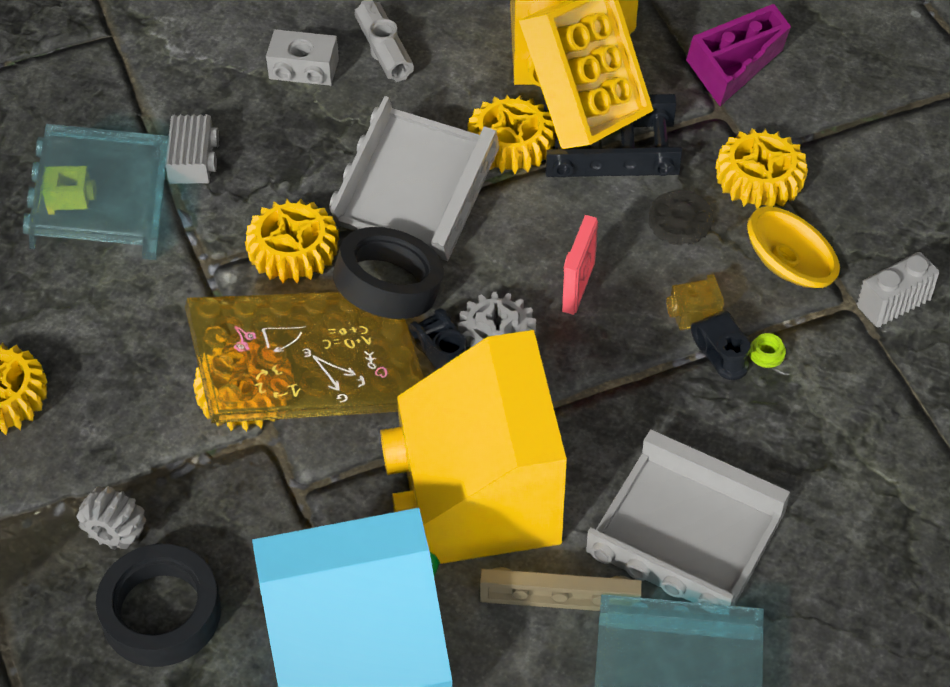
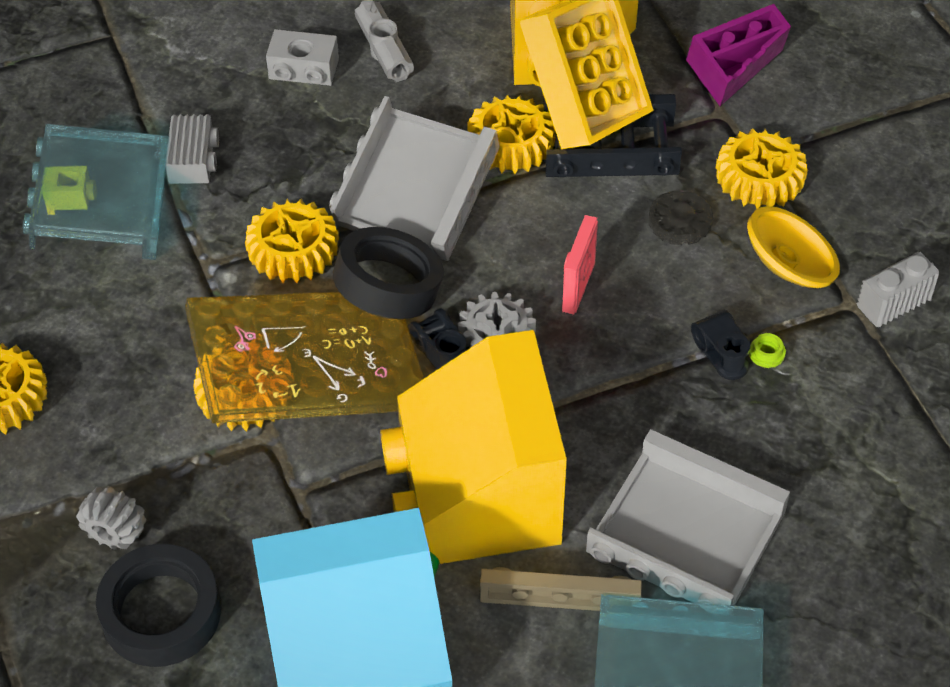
clear yellow brick [666,274,724,330] -> none

